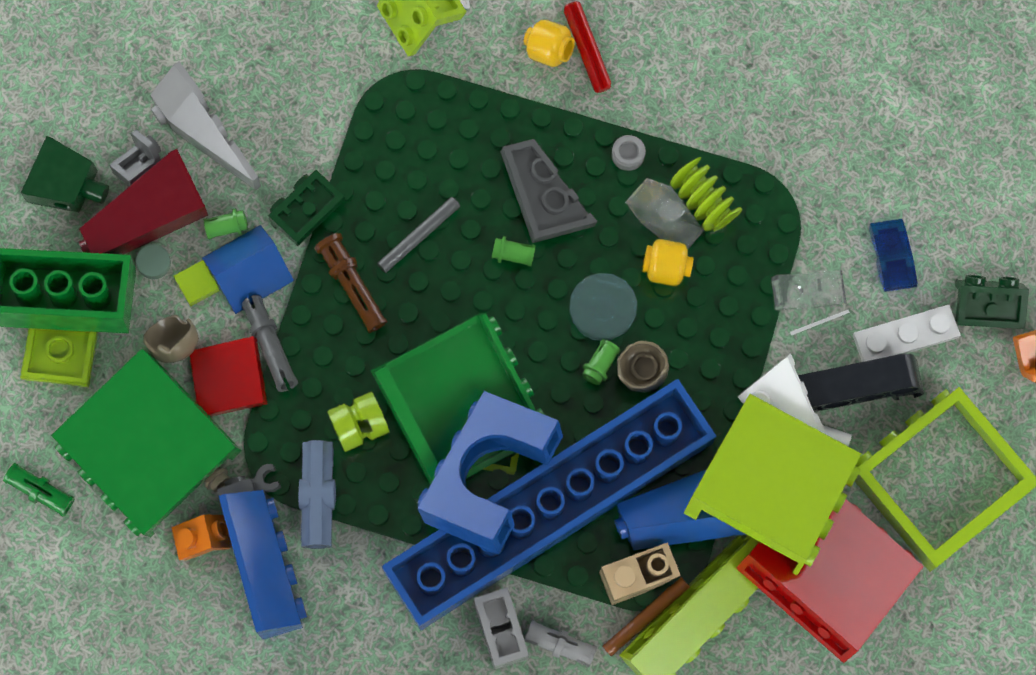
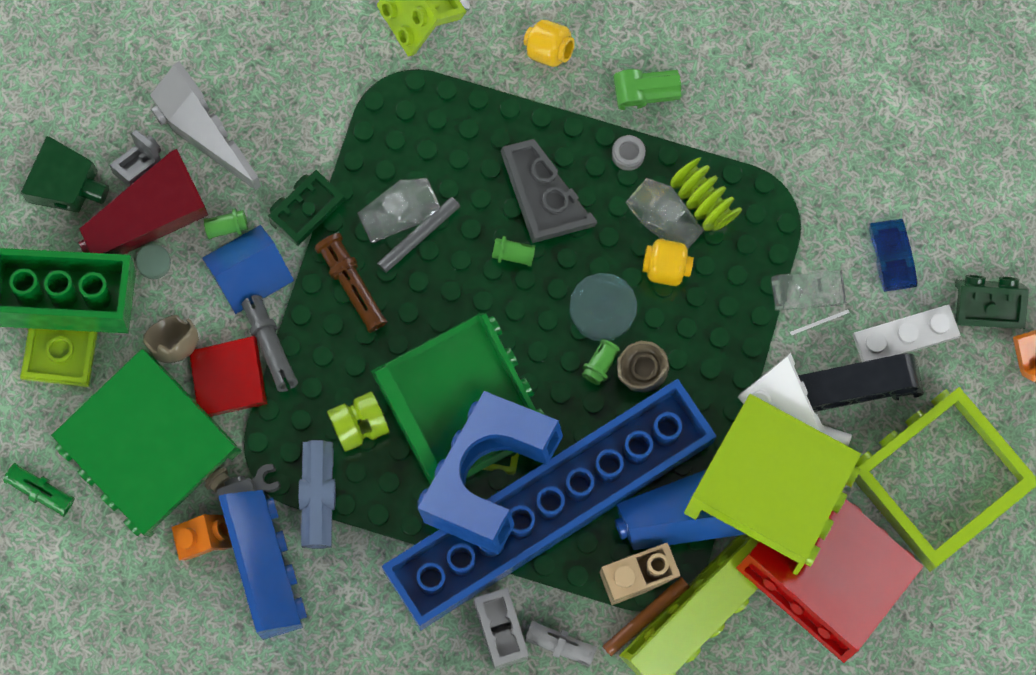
lime tile [173,260,220,307] -> none
red axle [564,1,611,93] -> none
none -> clear slope [358,178,440,242]
none -> bright green piece [613,69,682,110]

